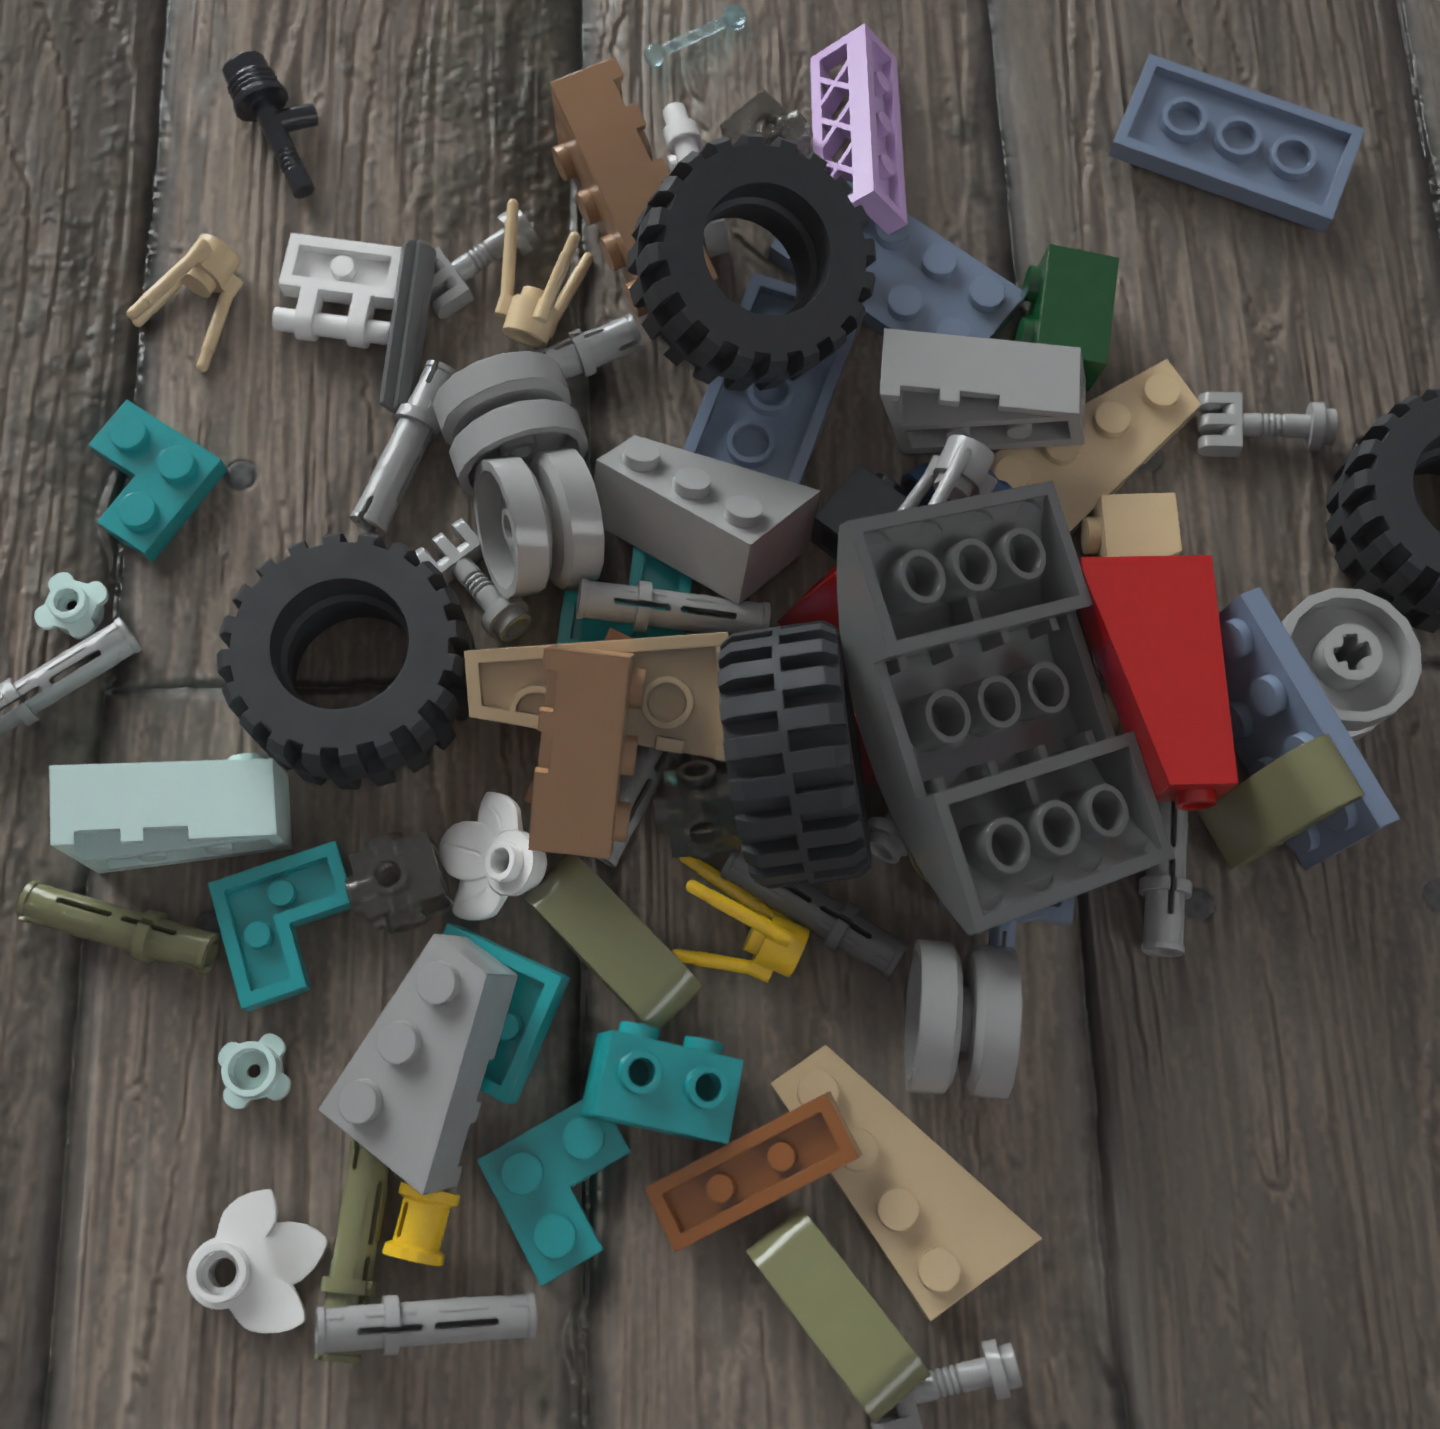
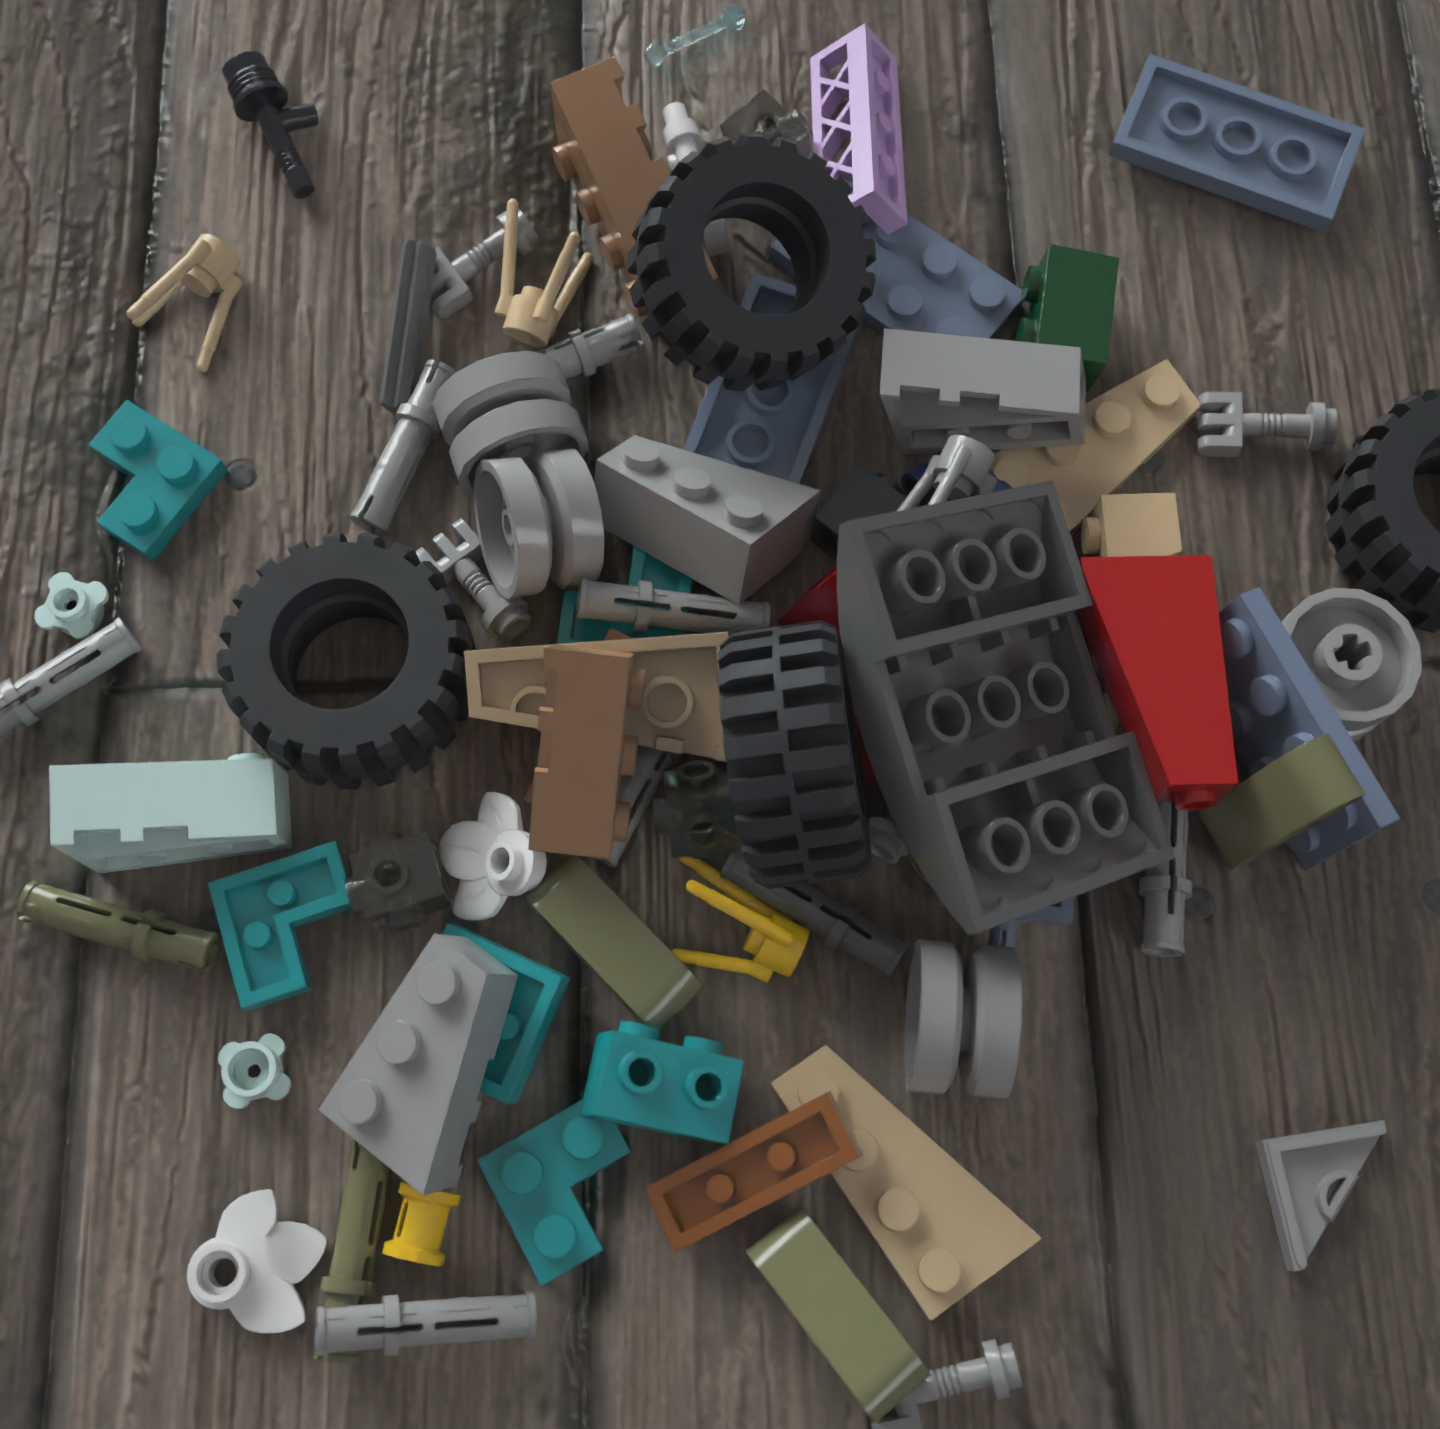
white plate [272,233,401,349] -> none
none -> light grey tile [1255,1120,1387,1271]

